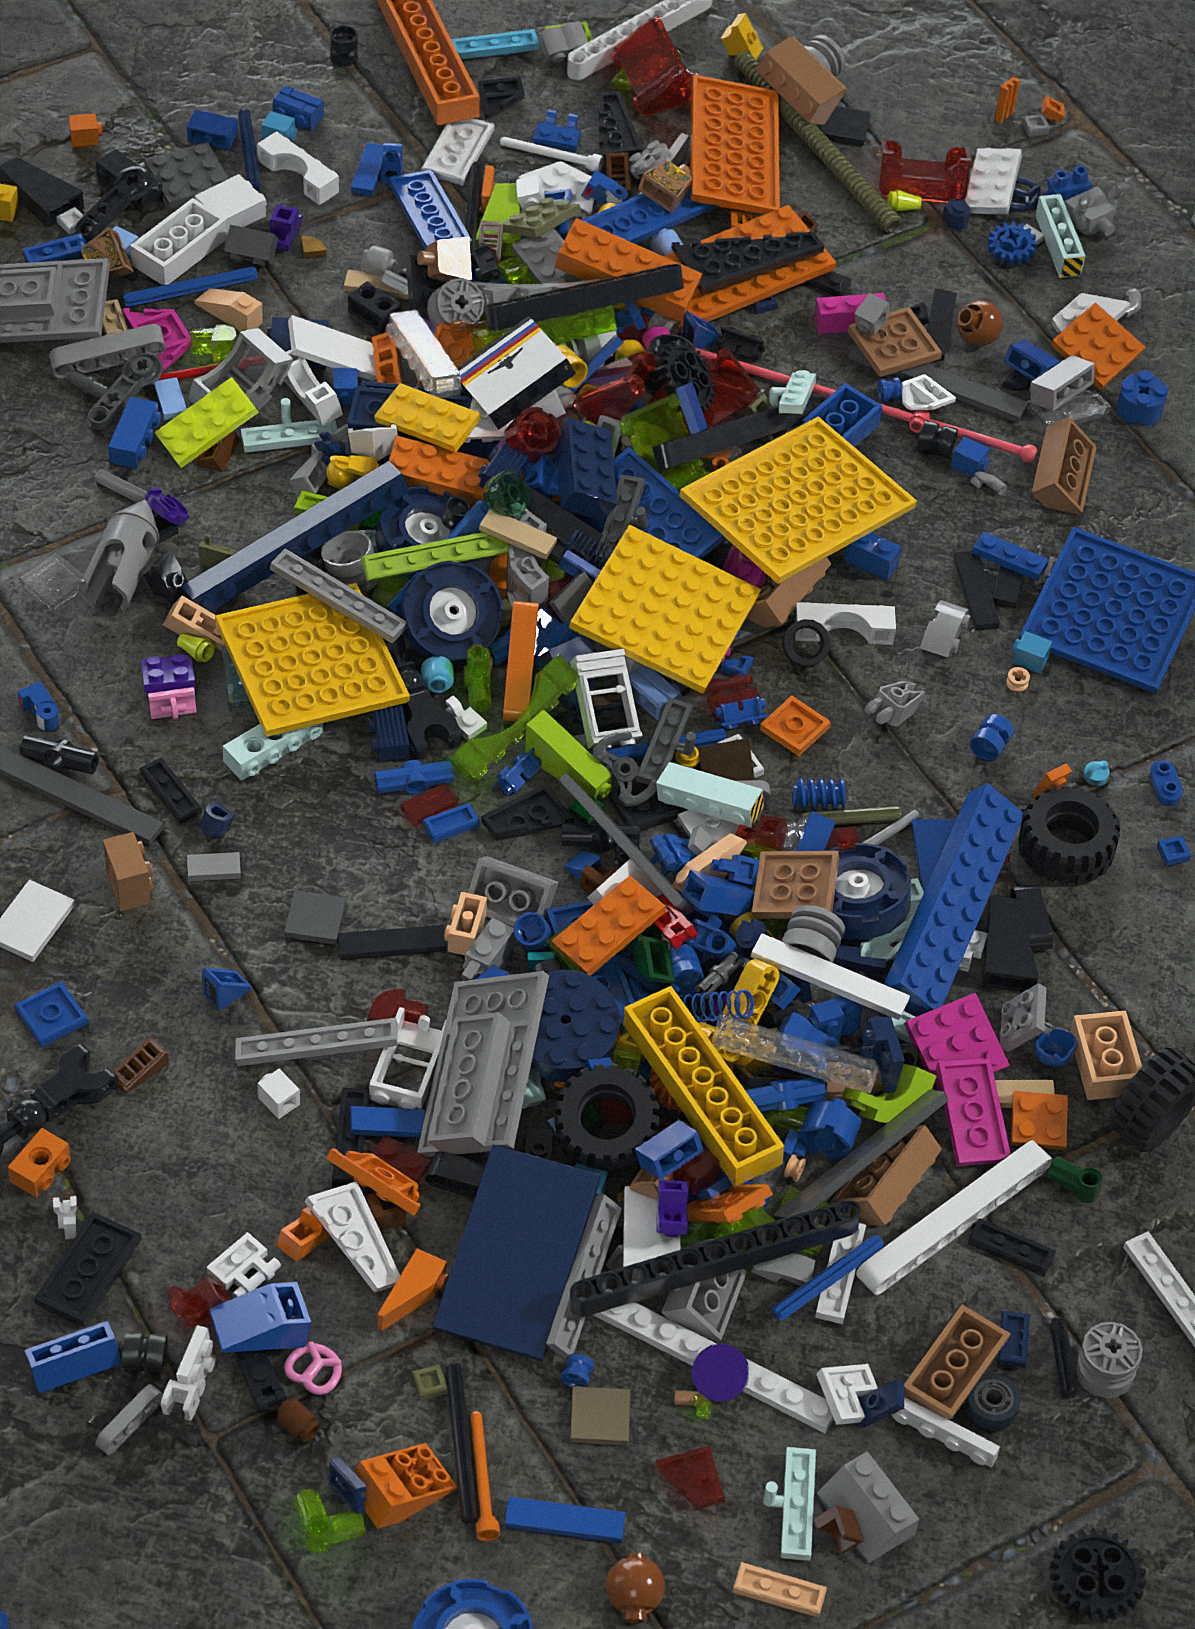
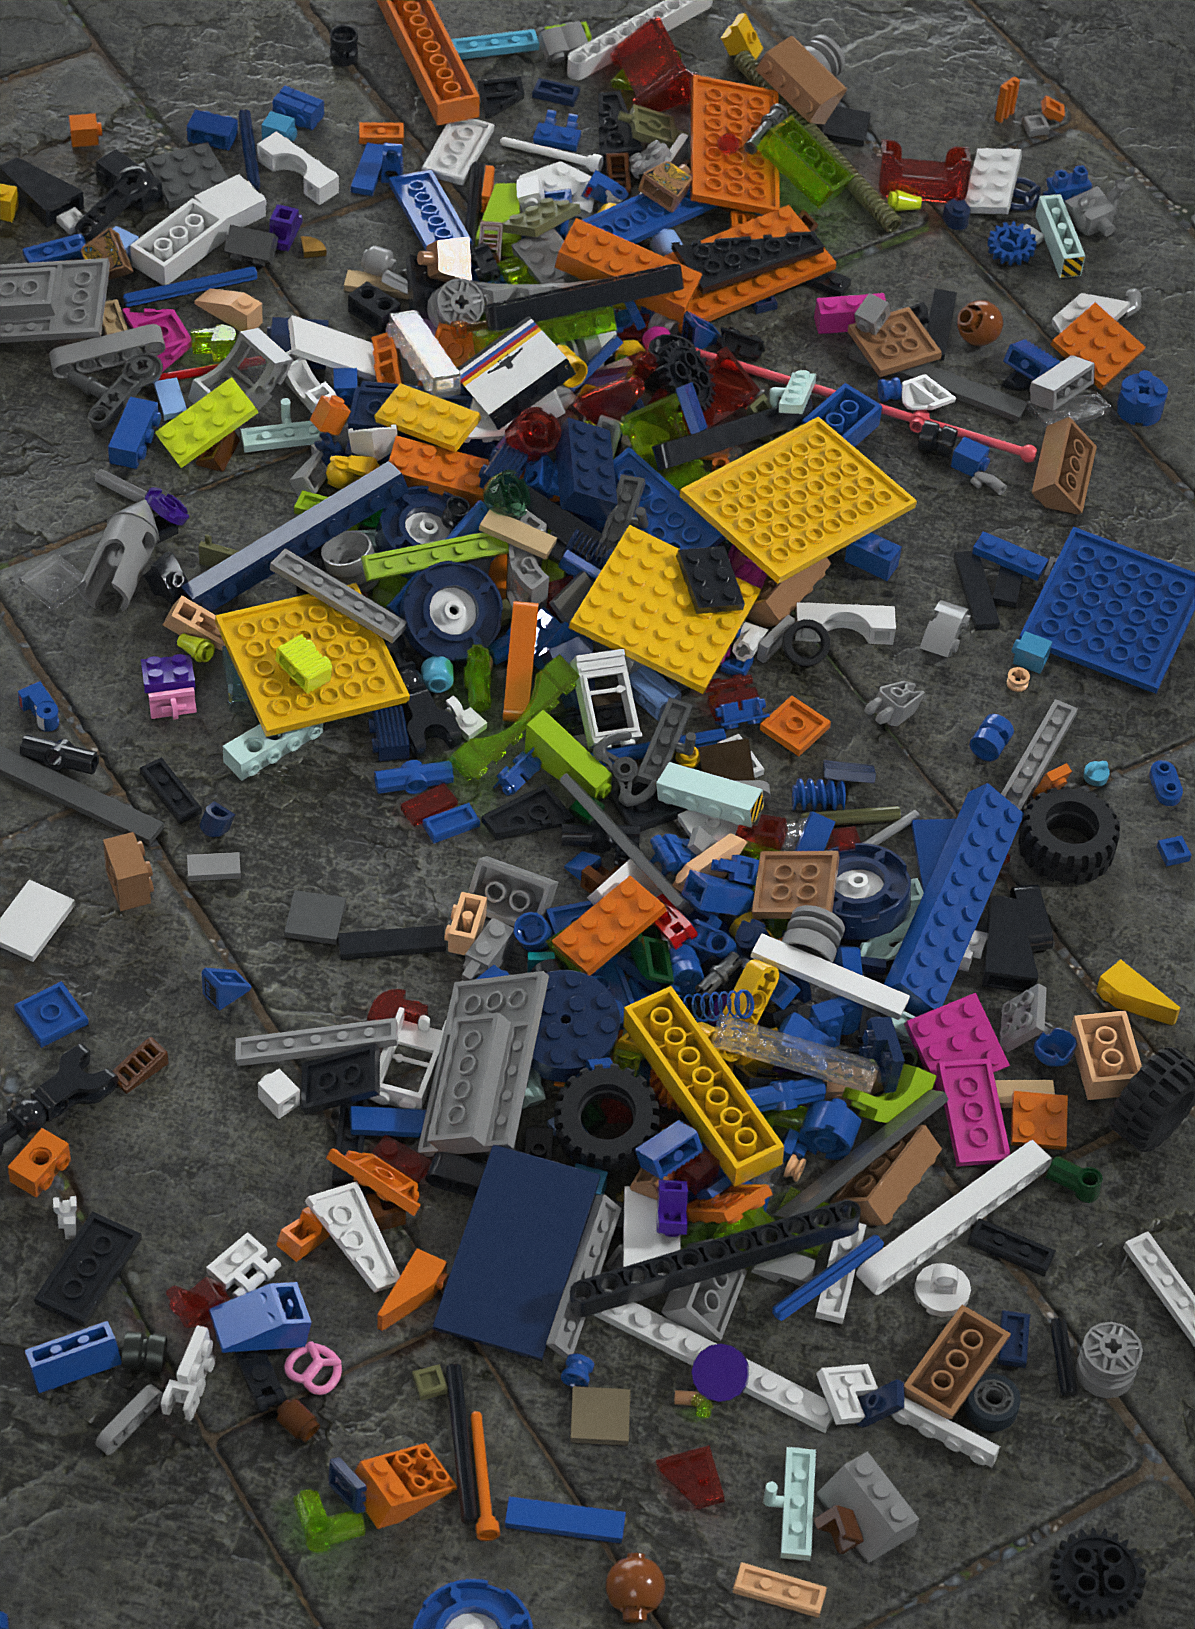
none -> neon yellow brick [275,634,332,694]
none -> black plate [301,1044,380,1115]
none -> orange brick [310,395,351,436]
none -> orange plate [359,122,404,144]
none -> dark blue tile [532,78,580,107]
none -> olive plate [617,104,690,149]
none -> black plate [676,546,745,614]
none -> clear red plate [717,133,739,154]
none -> white piece [732,622,769,662]
none -> dark grey pin [744,104,788,154]
none -> clear neon green brick [756,115,855,209]
none -> light grey tile [757,615,795,663]
none -> dark blue tile [822,760,876,783]
none -> blue slope [834,947,863,975]
none -> white tile [914,1263,971,1317]
none -> light grey plate [1001,699,1078,811]
none -> yellow slope [1096,959,1181,1026]

